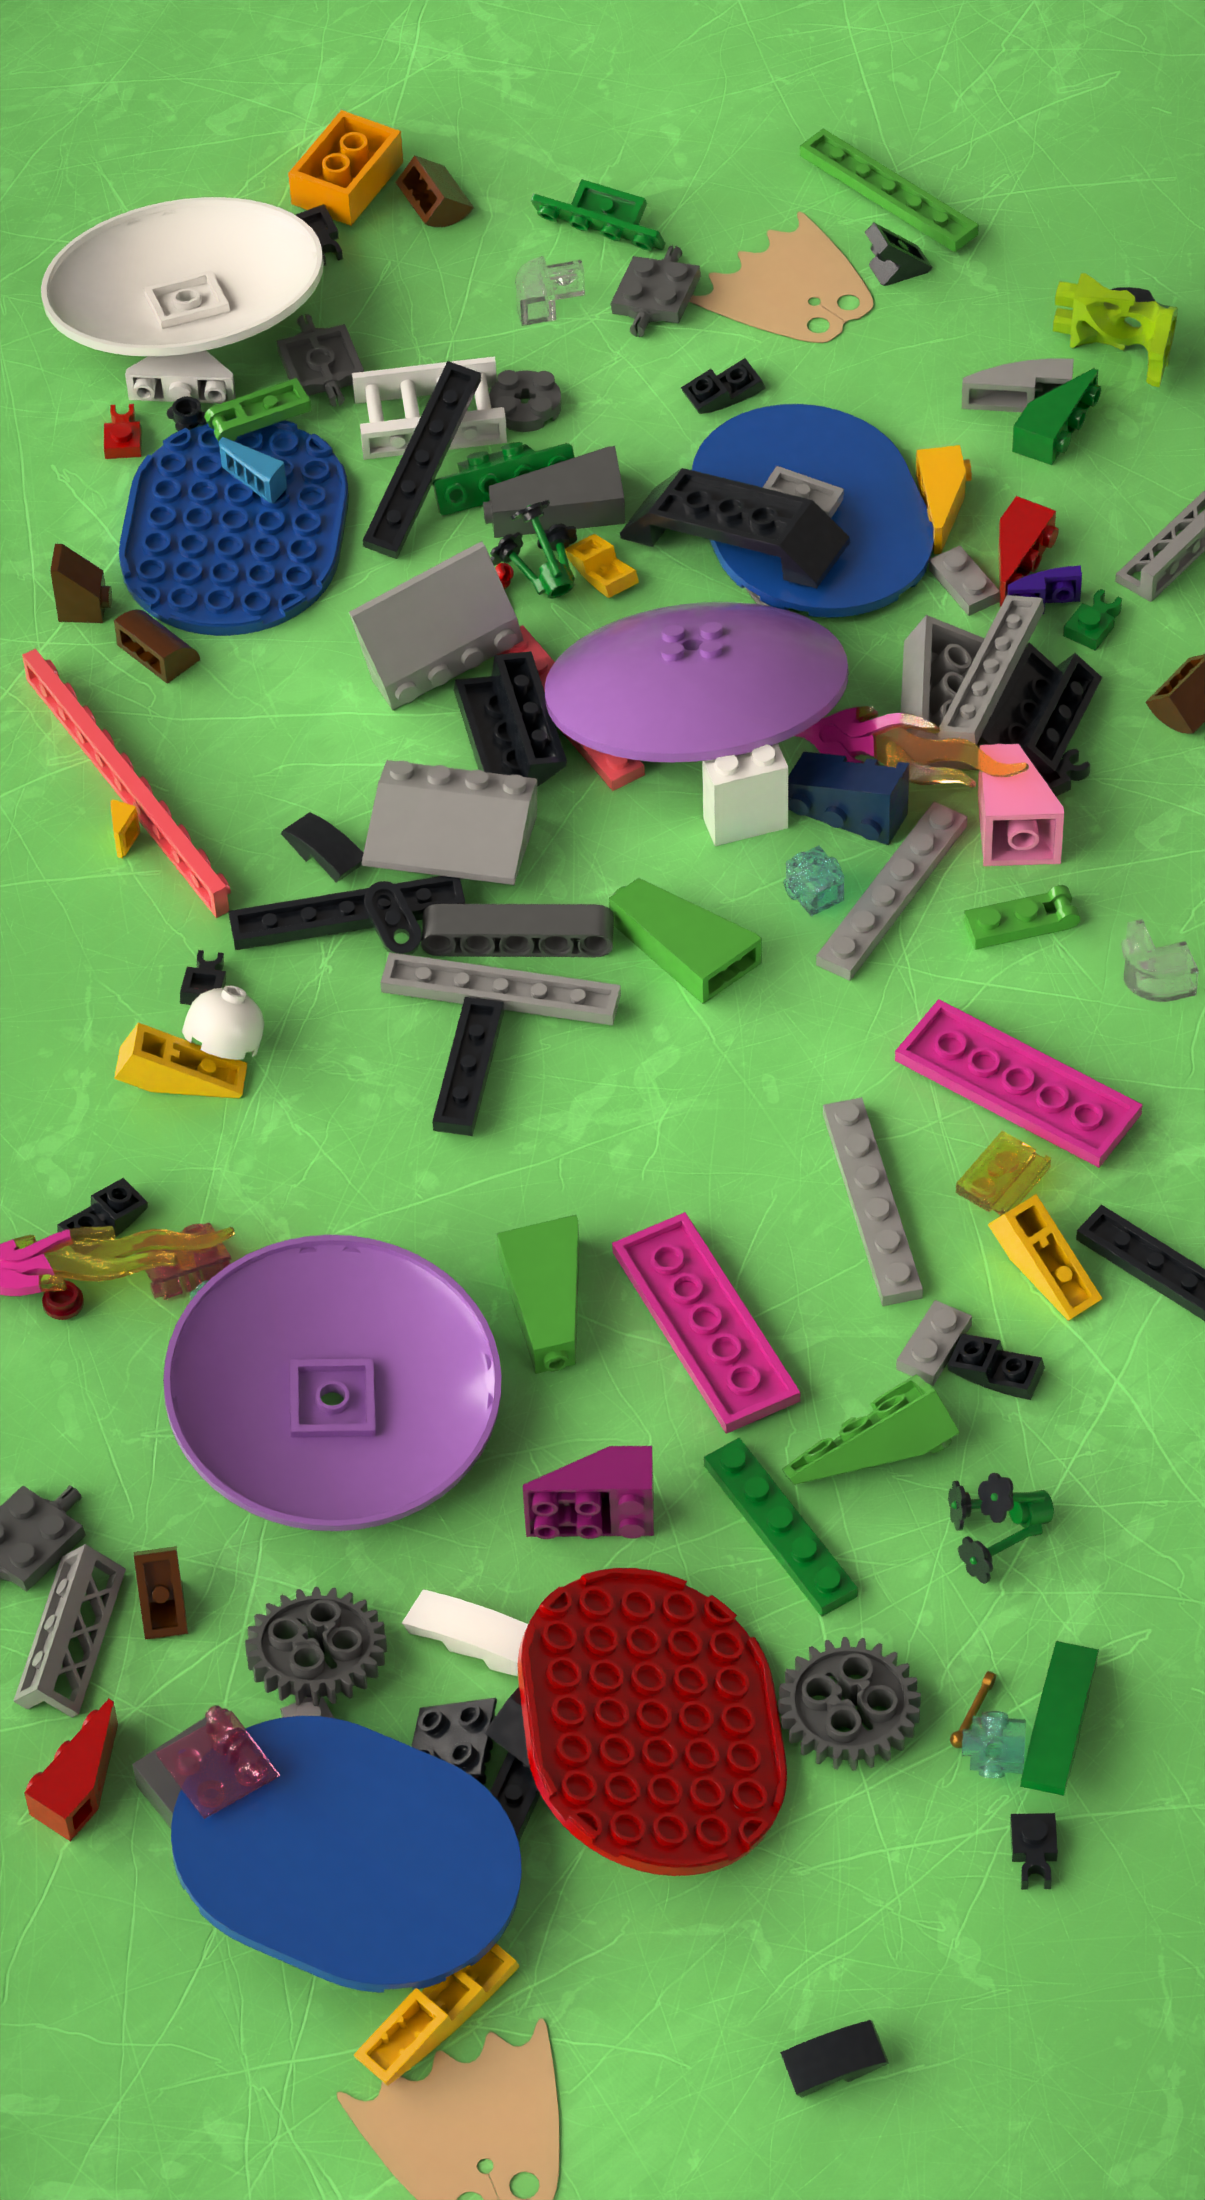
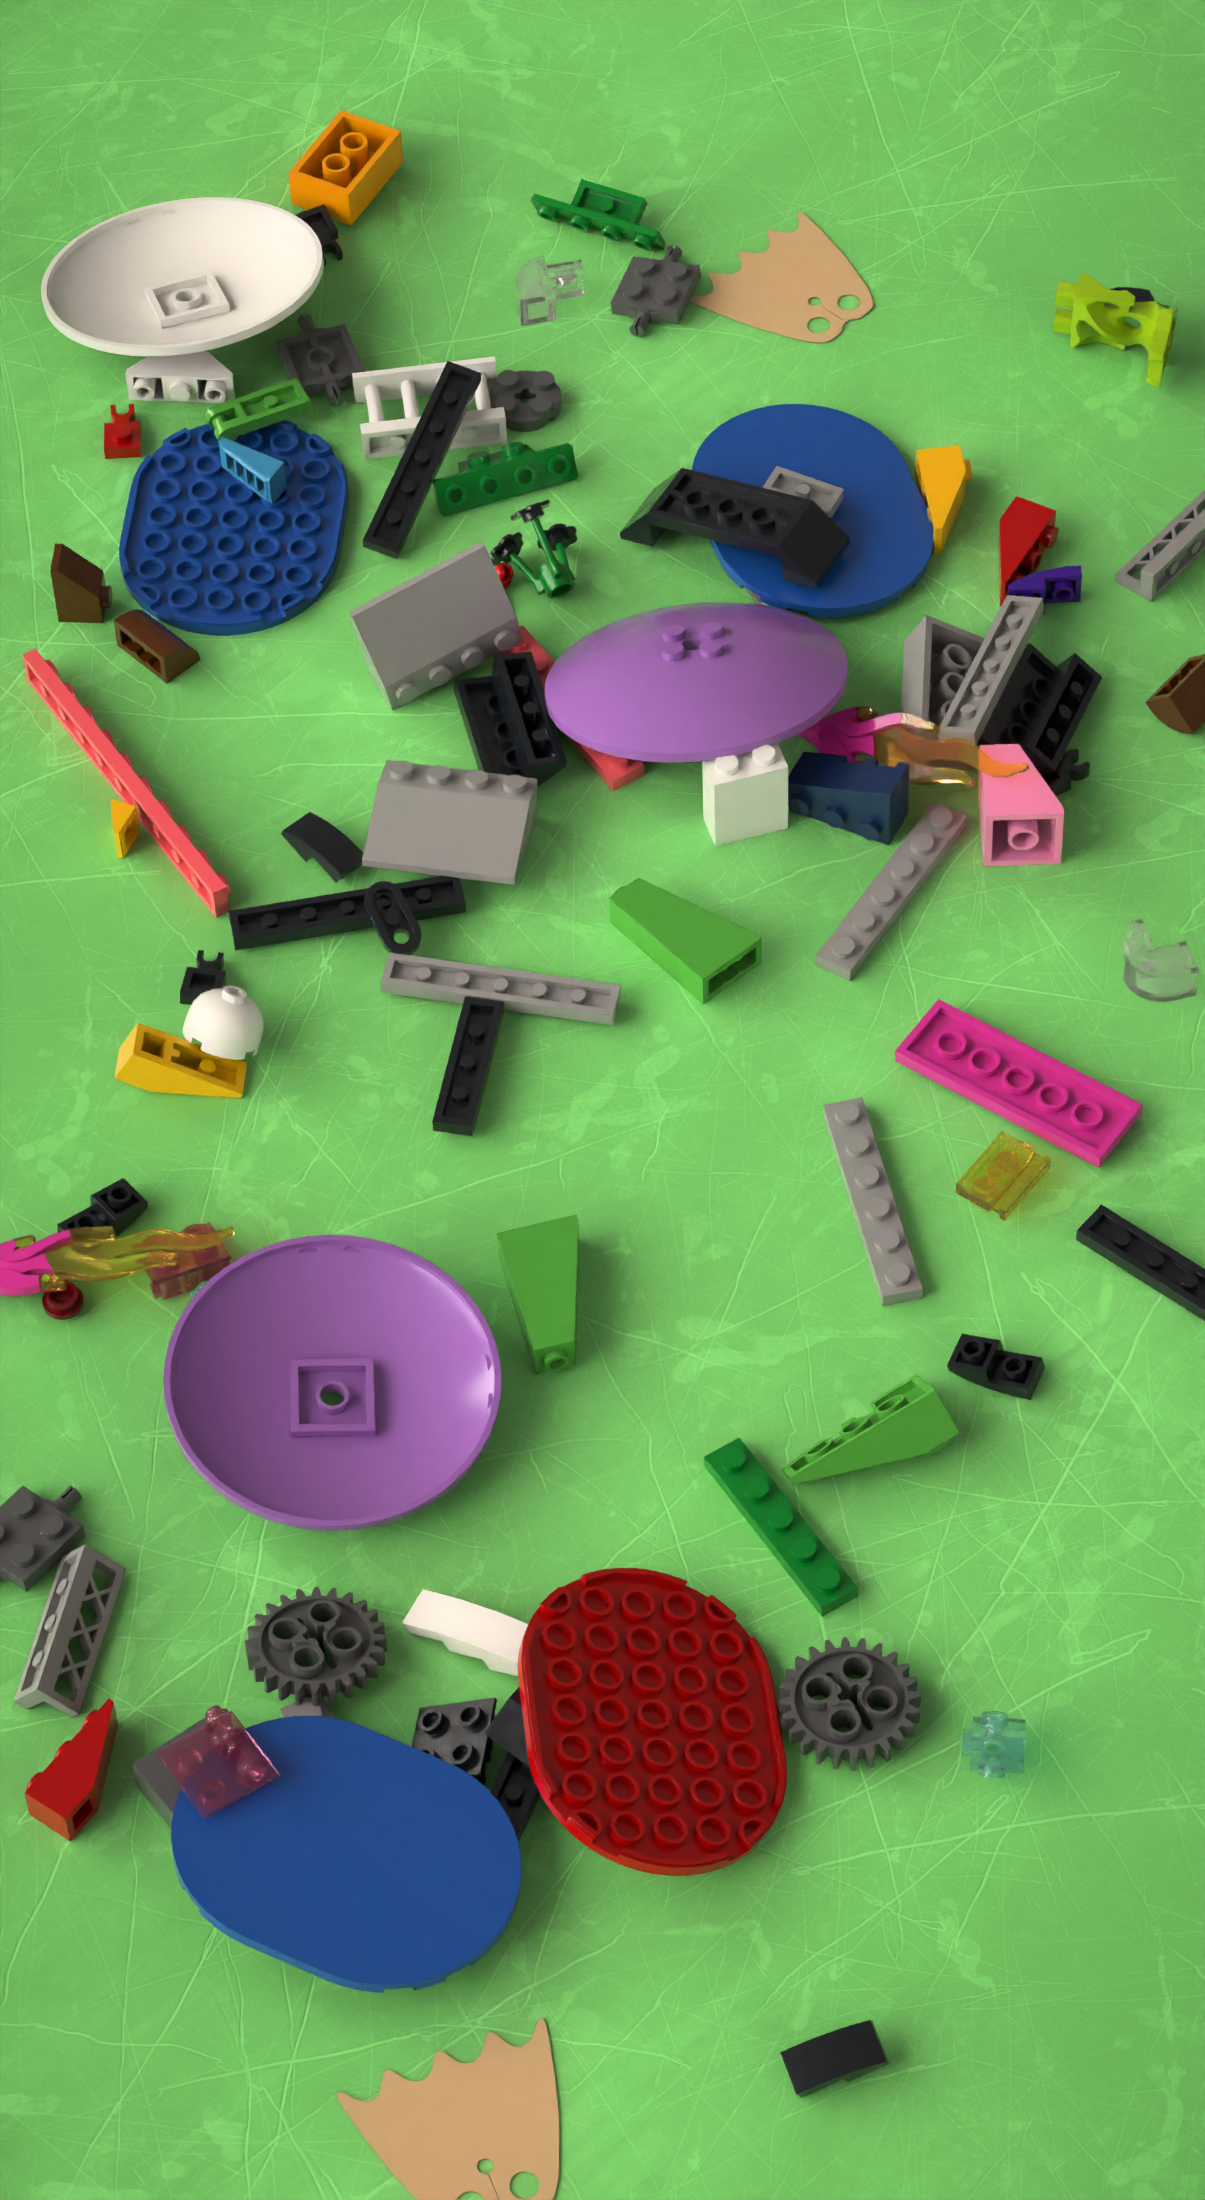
reddish brown slope [134,1546,188,1639] -> none
black plate [167,396,206,431] -> none
yellow slope [354,1944,520,2086] -> none
reddish brown brick [396,155,474,227] -> none
dark grey beam [421,904,614,957] -> none
dark grey slope [483,446,625,538] -> none
magenta slope [523,1446,654,1539] -> none
yellow slope [565,534,639,598] -> none
dark pink plate [612,1212,801,1434] -> none
black slope [681,358,766,414] -> none
clear light blue brick [784,845,844,916] -> none
bright green plate [800,128,979,252] -> none
slope [865,222,932,286] -> none
light grey plate [896,1300,972,1386] -> none
light grey plate [929,546,1000,616] -> none
plant [948,1473,1054,1584] -> none
pearl gold hinge [950,1671,997,1748] -> none
light grey slope [961,358,1074,412] -> none
bright green plate [964,885,1081,950] -> none
yellow slope [988,1194,1103,1321] -> none
black plate [1010,1813,1058,1890] -> none
green slope [1012,368,1101,465] -> none
green slope [1020,1641,1099,1796] -> none
green plate [1063,589,1122,651] -> none

